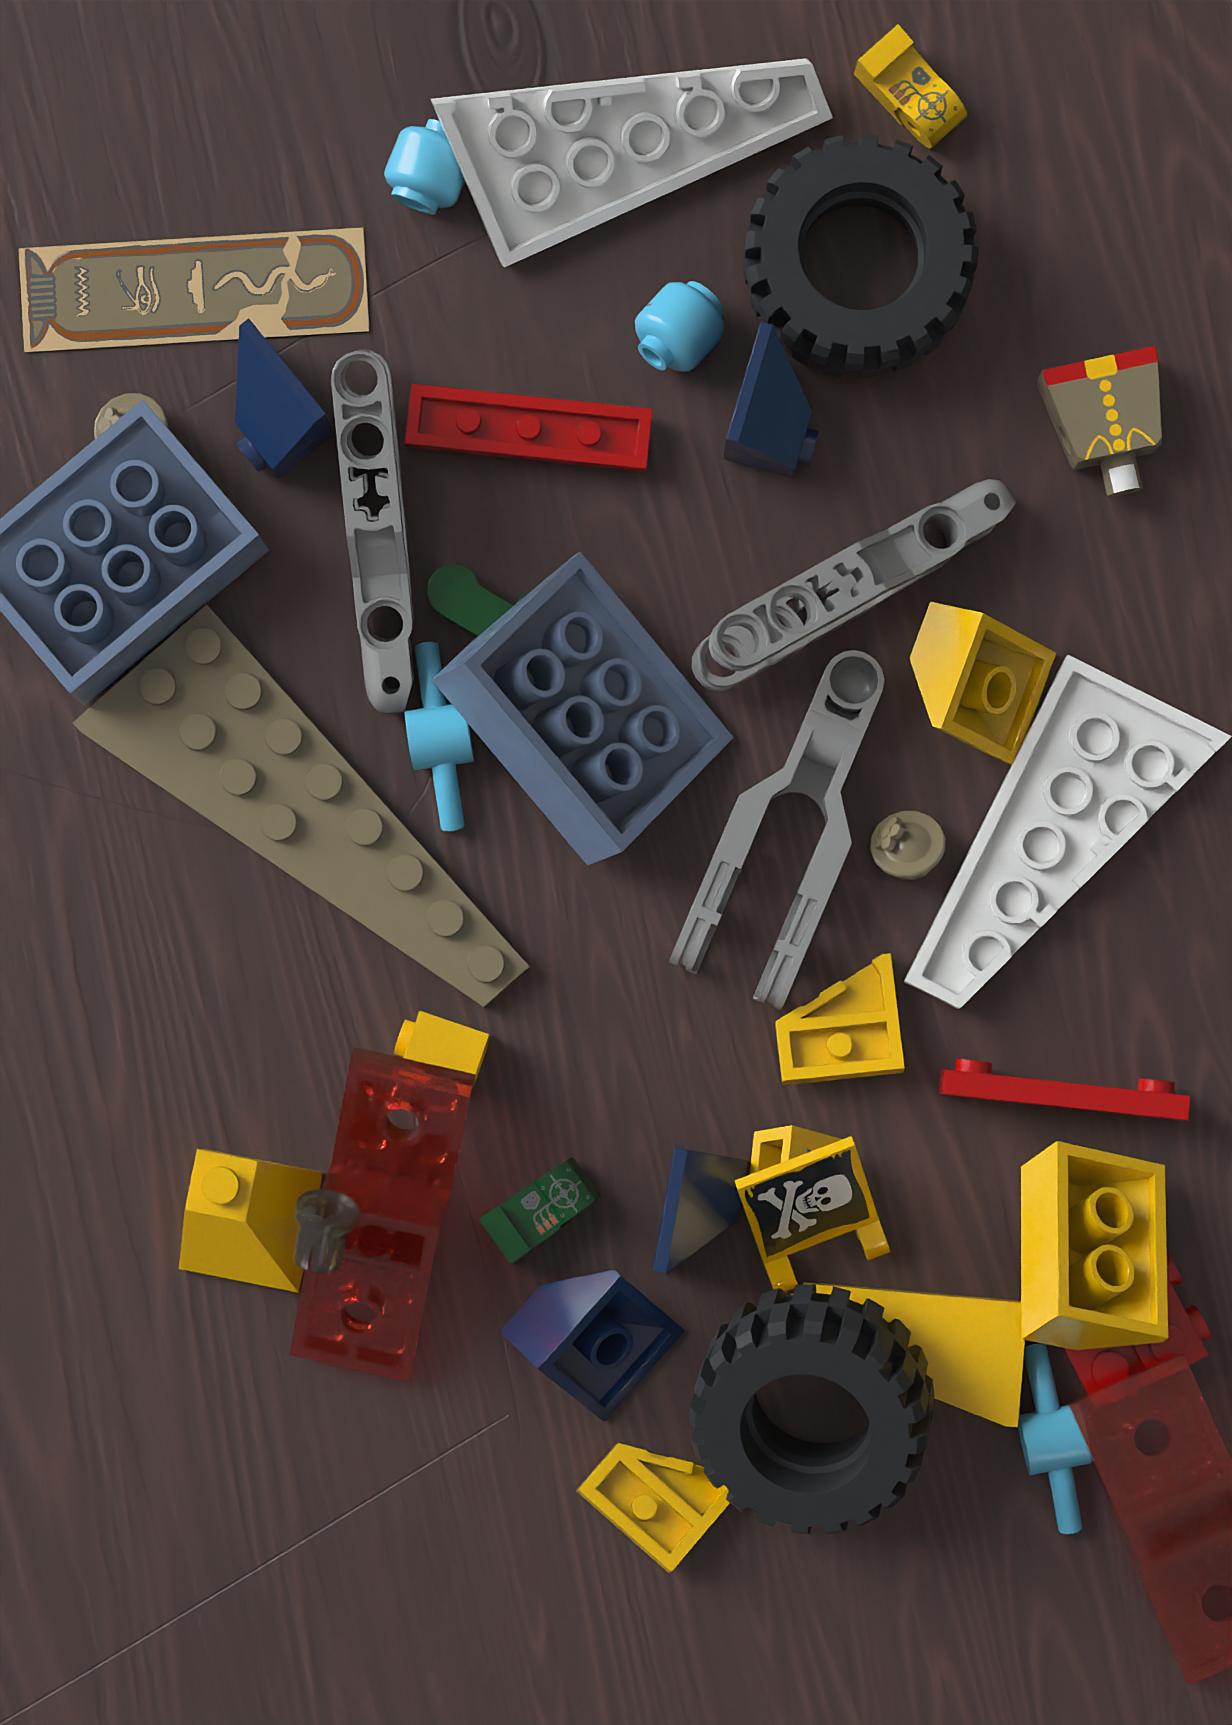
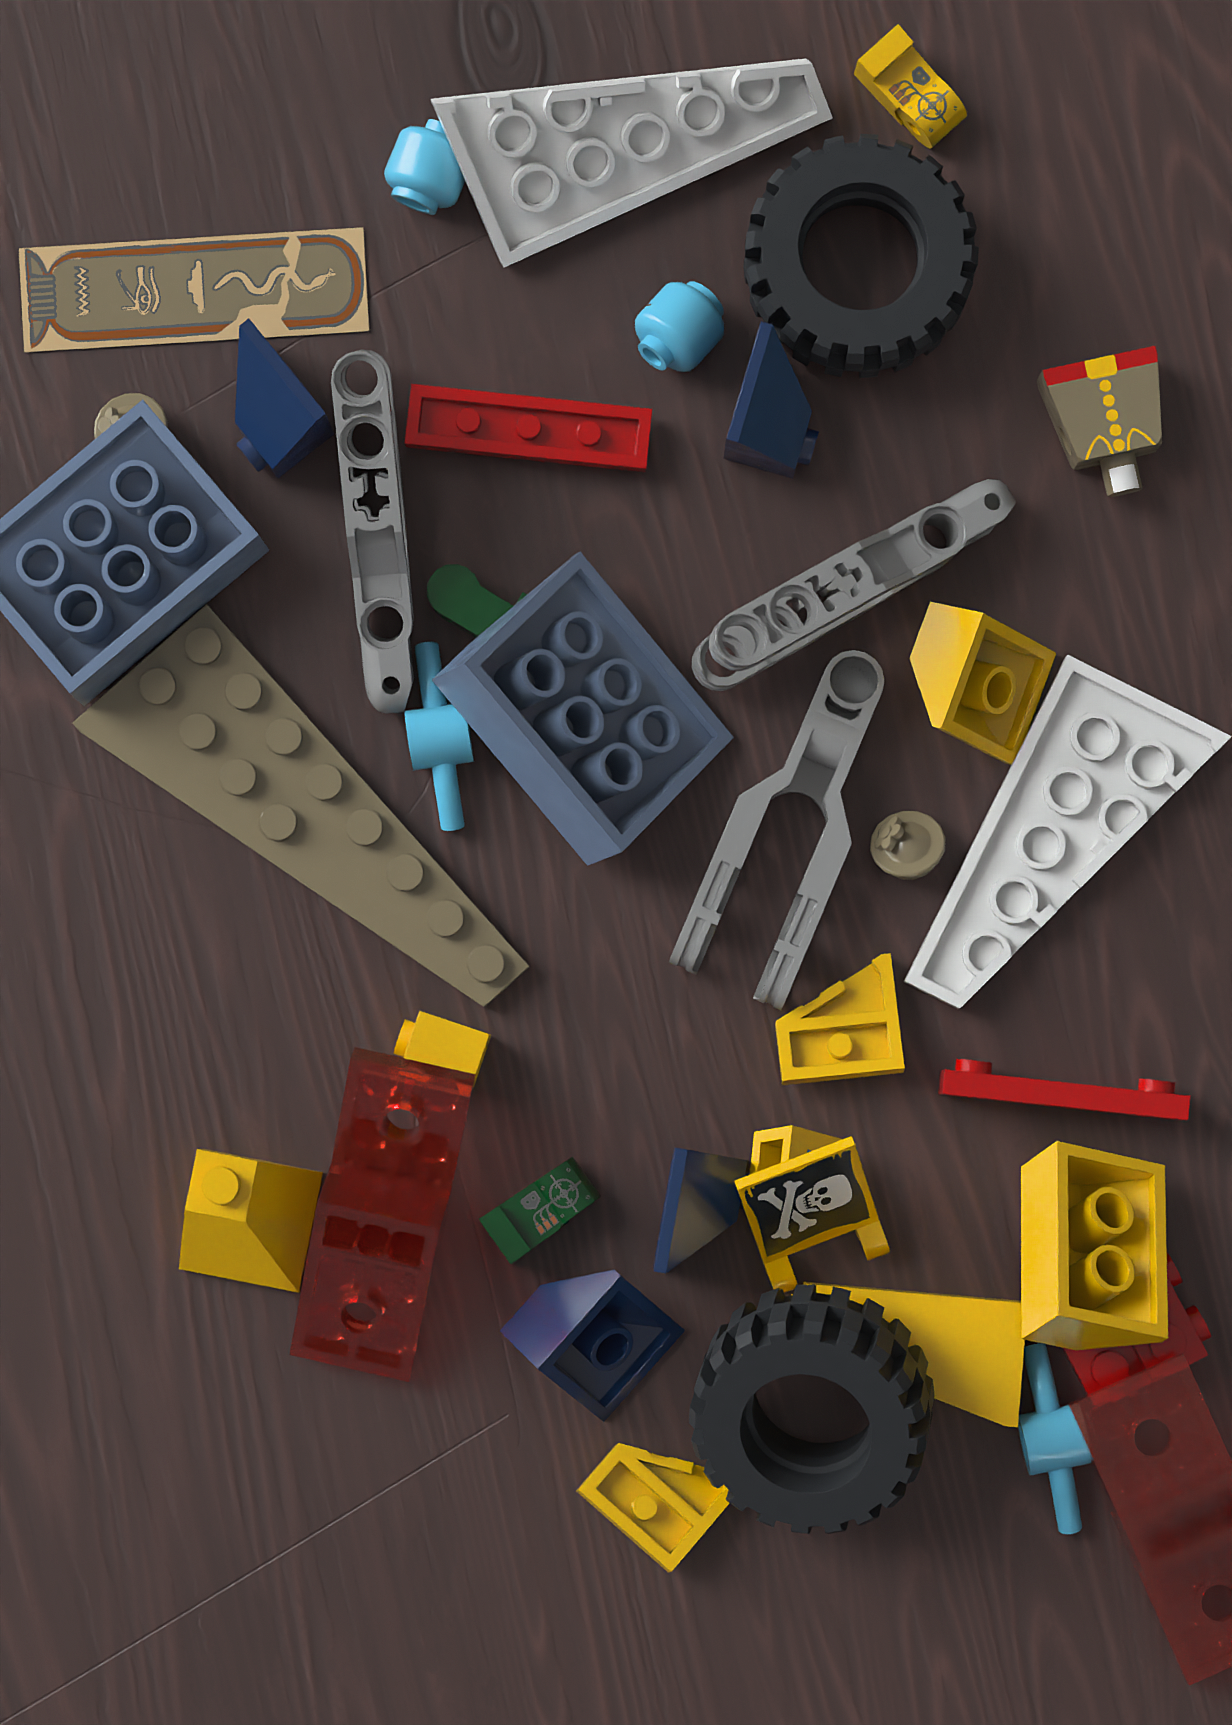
clear smoke bush [293,1189,358,1274] -> none

